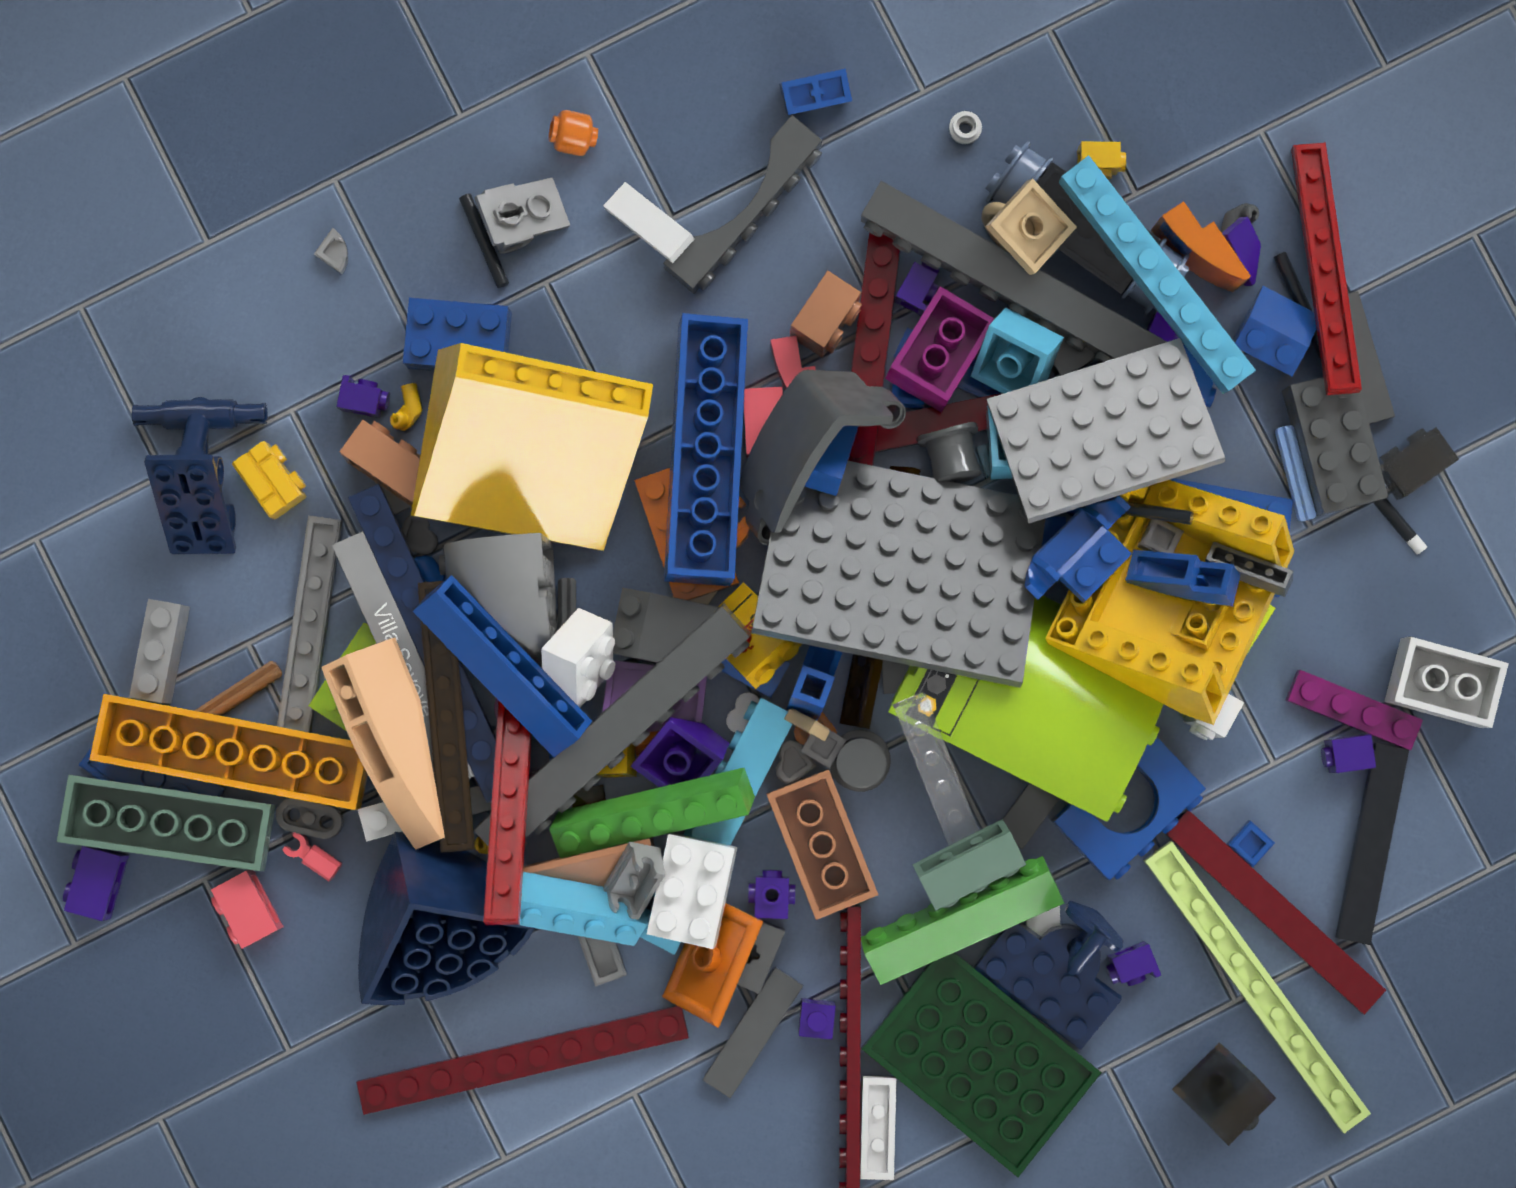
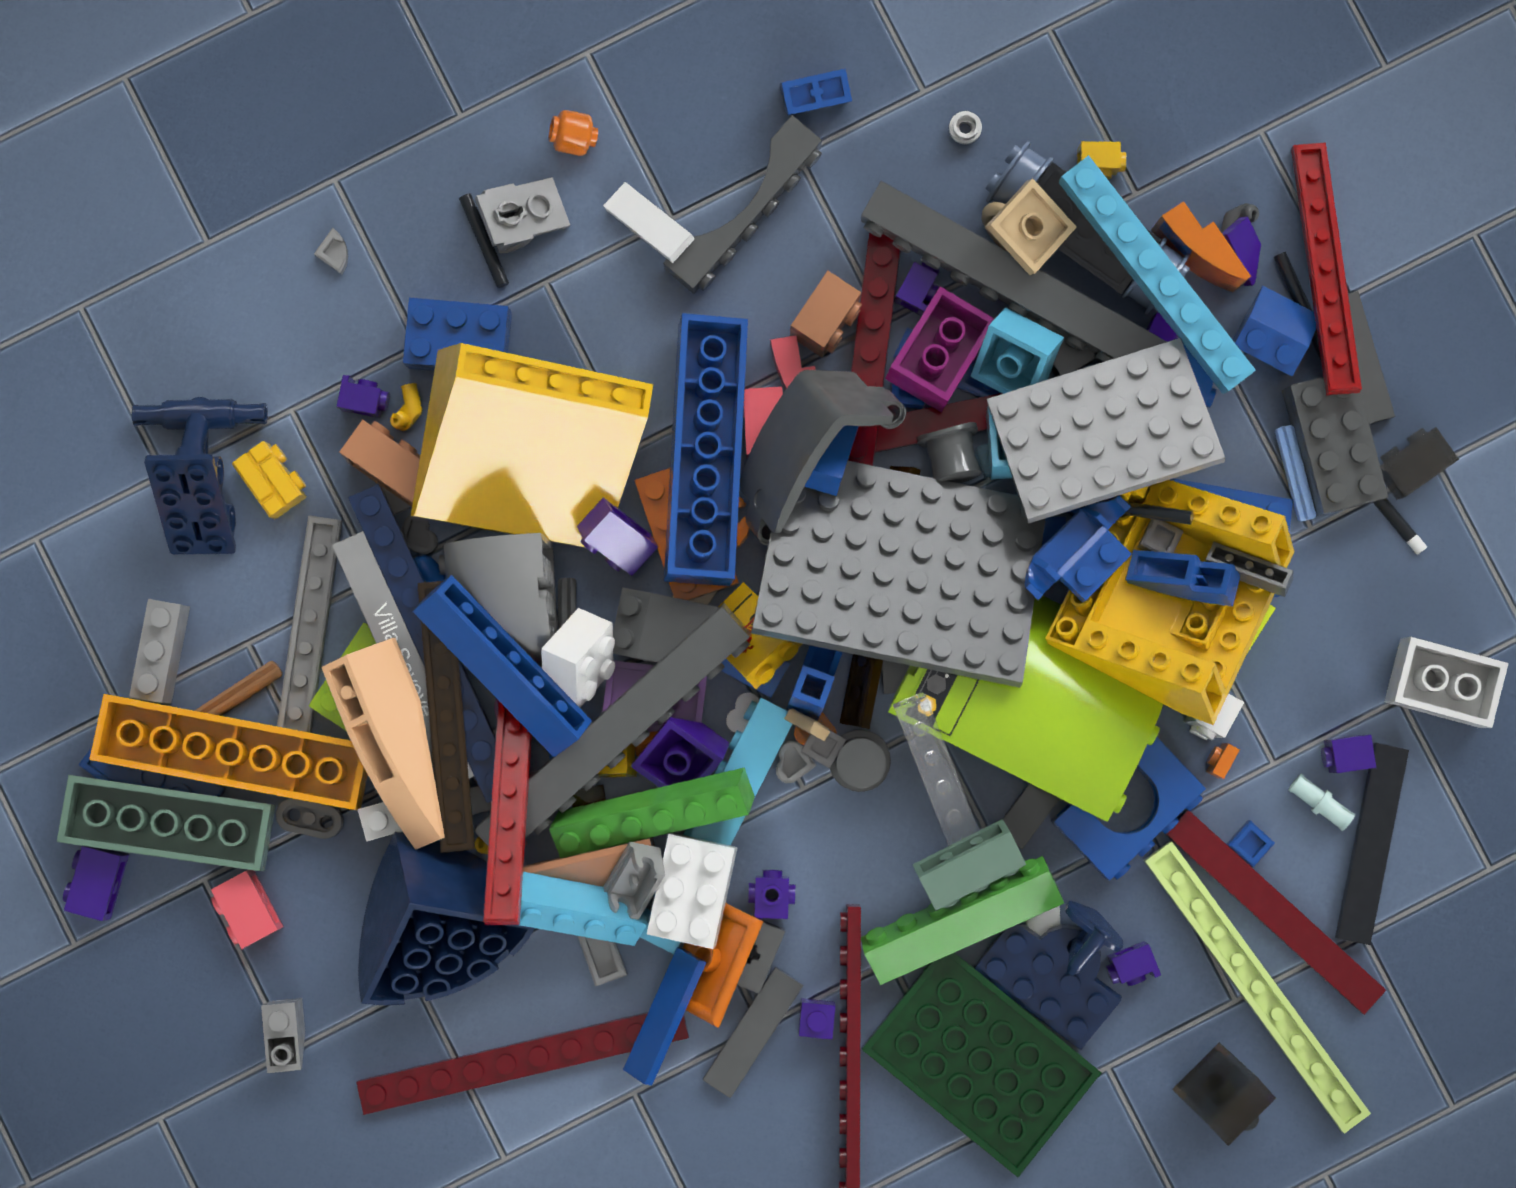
coral bar [282,833,342,882] -> none
nougat brick [766,769,878,920] -> none
white plate [860,1076,896,1180] -> none
magenta plate [1285,670,1423,751] -> none
none -> light grey slope [261,998,305,1073]
none -> brick [577,497,658,576]
none -> blue tile [623,947,707,1086]
none -> orange plate [1206,743,1240,779]
none -> light aqua pin [1288,774,1355,831]

